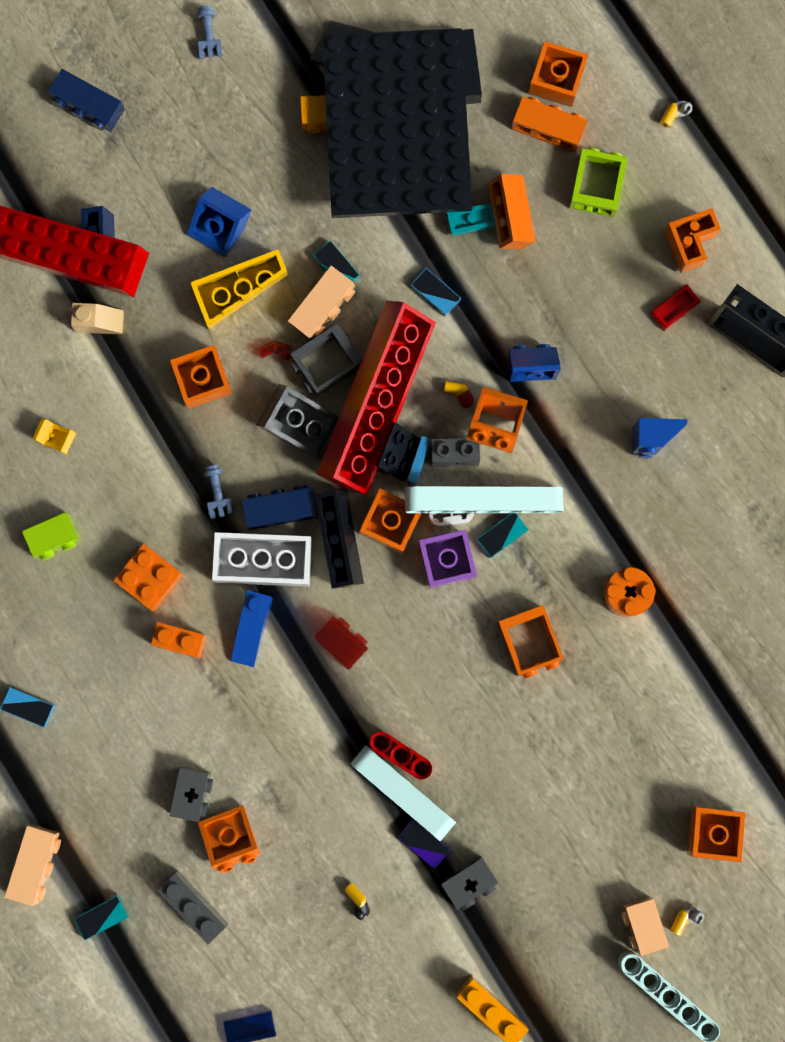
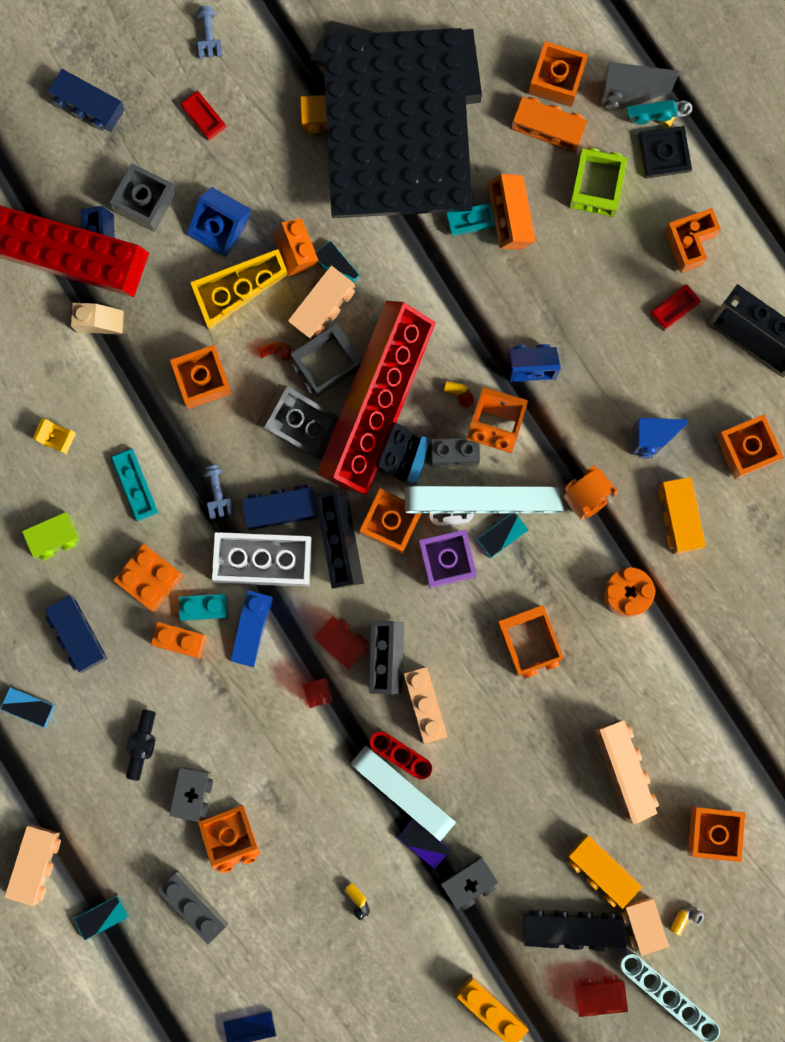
black tile [411,268,461,317] -> none
none -> dark blue brick [45,595,108,673]
none -> dark grey brick [110,163,176,232]
none -> teal tile [110,448,159,522]
none -> black axle [126,709,156,781]
none -> teal plate [179,594,228,621]
none -> red tile [180,90,226,141]
none -> orange brick [272,218,318,276]
none -> clear red brick [302,678,333,708]
none -> dark grey brick [369,621,404,694]
none -> light nougat brick [404,667,447,744]
none -> black wedge [523,909,627,953]
none -> orange brick [563,465,618,521]
none -> light orange brick [567,834,642,909]
none -> clear red brick [573,975,628,1017]
none -> light nougat slope [594,720,659,824]
none -> dark grey slope [600,62,679,110]
none -> teal plate [628,100,678,125]
none -> black tile [638,126,692,179]
none -> light orange brick [657,477,706,554]
none -> orange brick [716,414,784,480]

